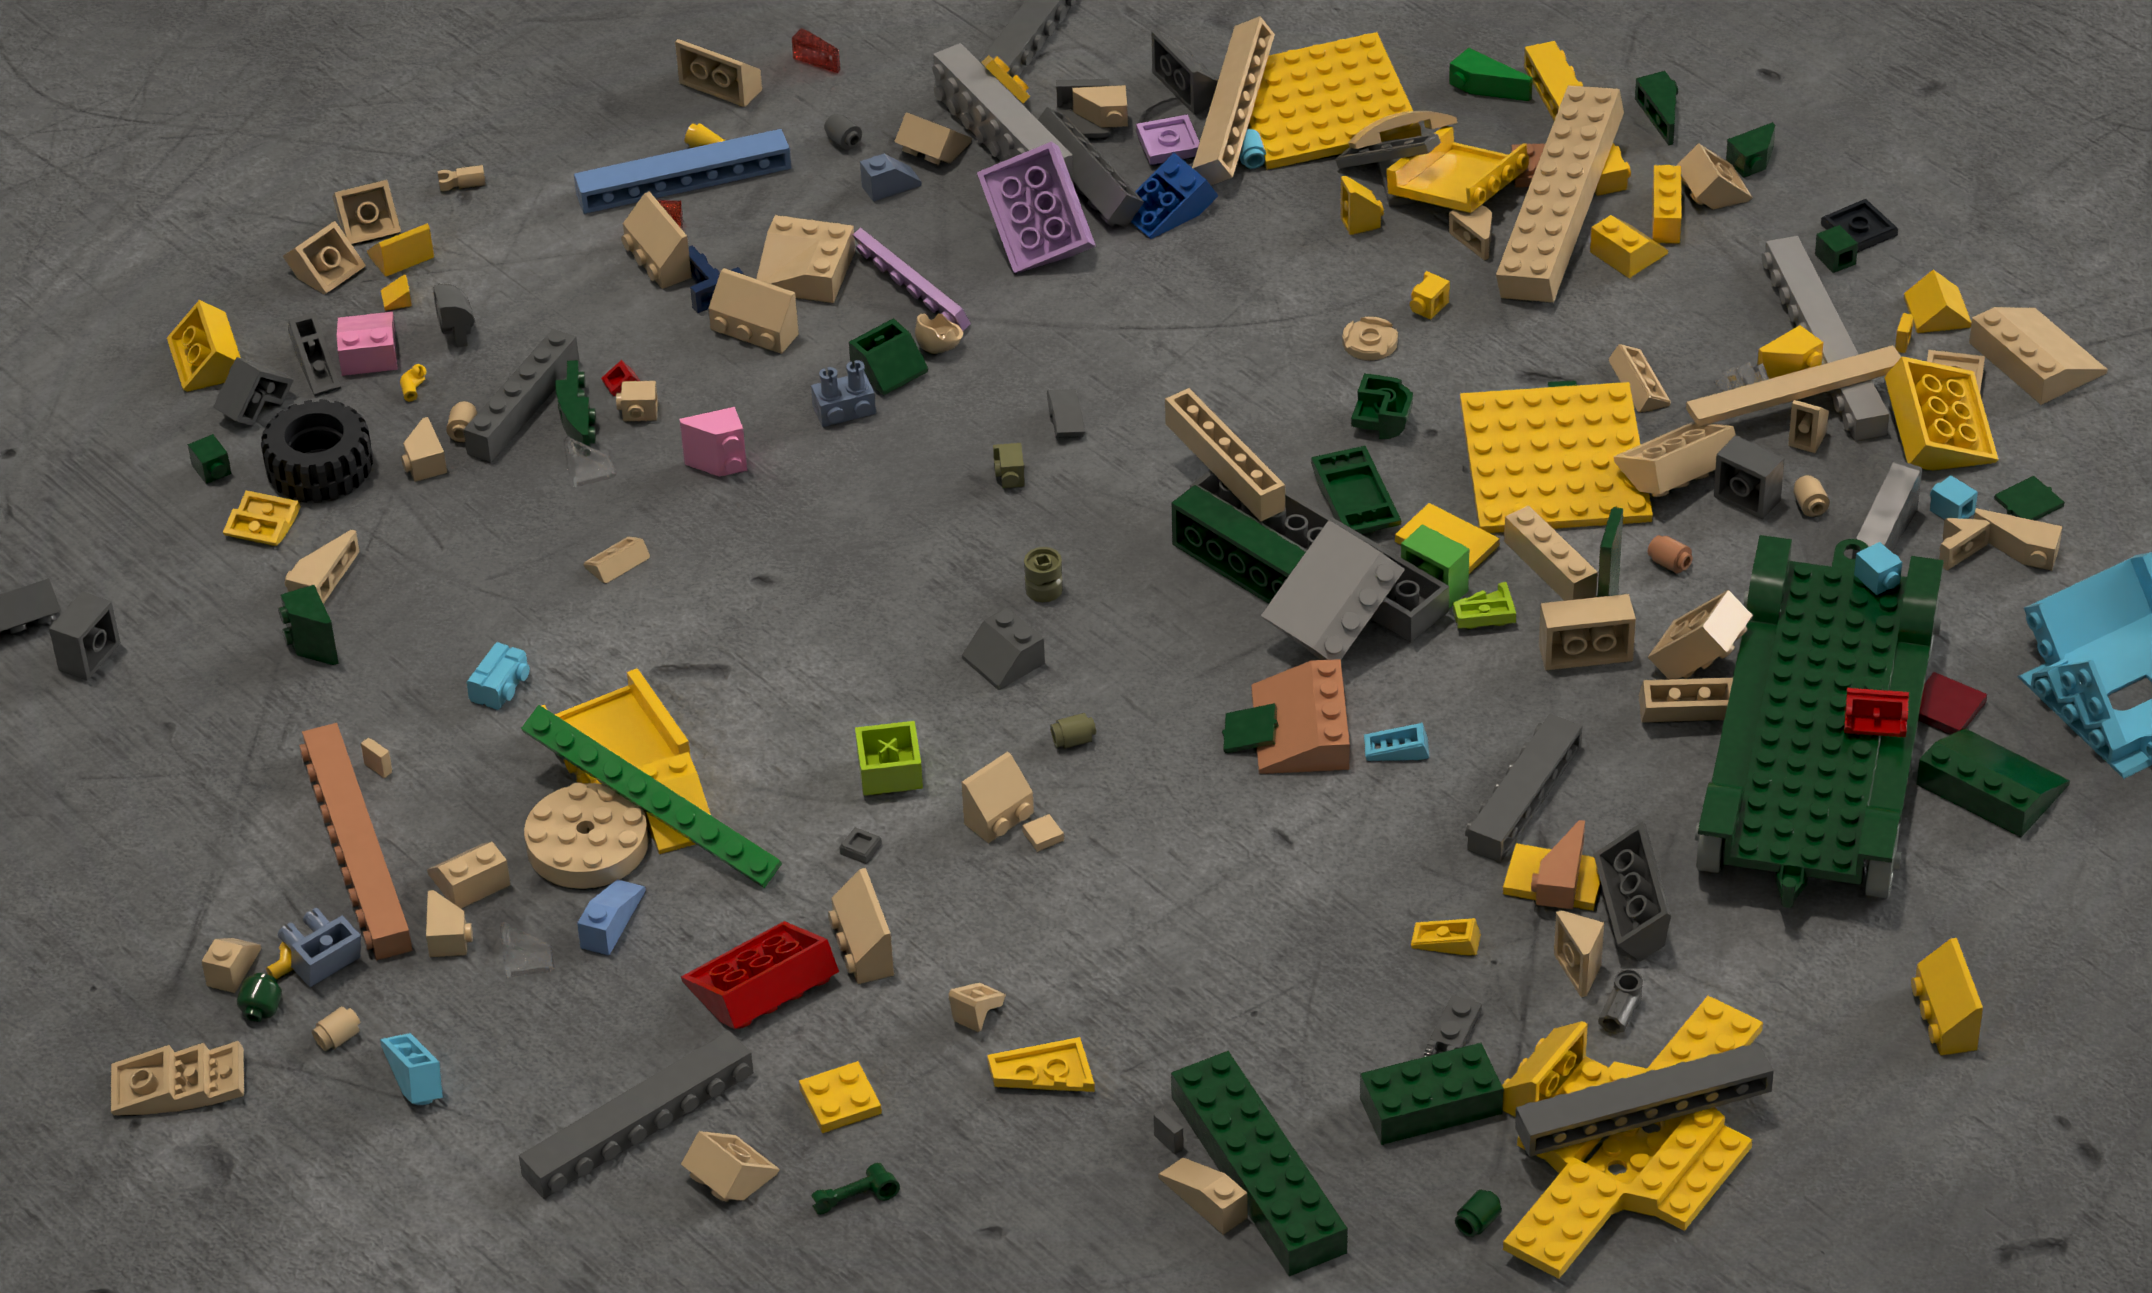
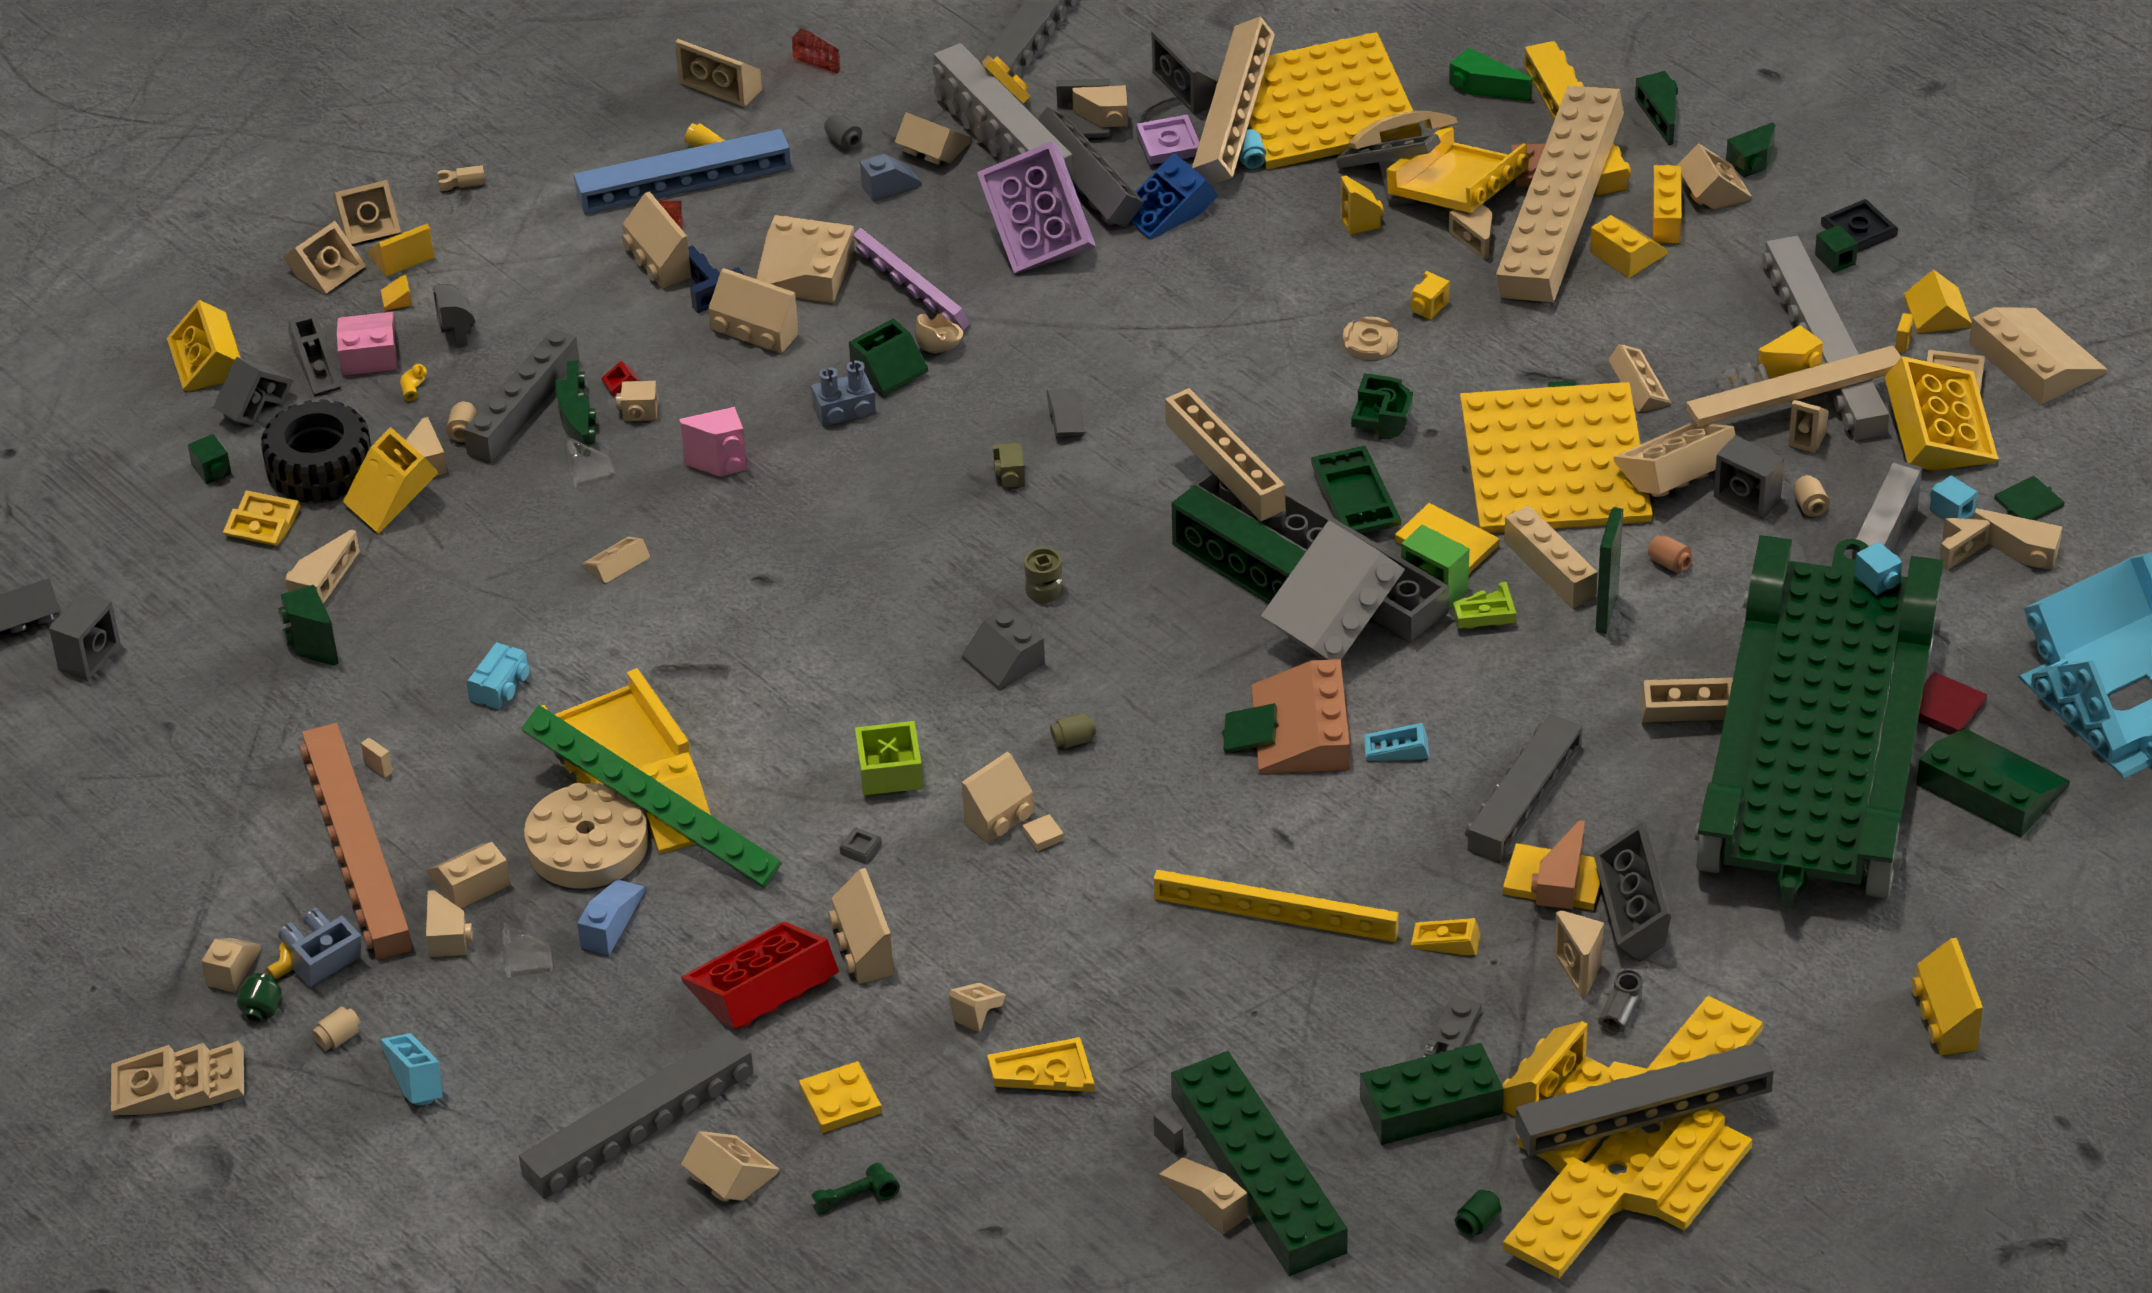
tan brick [1539,594,1636,670] -> none
tan brick [1648,590,1753,679] -> none
red hinge [1844,688,1909,737] -> none
none -> yellow slope [343,427,438,534]
none -> yellow plate [1153,870,1399,942]

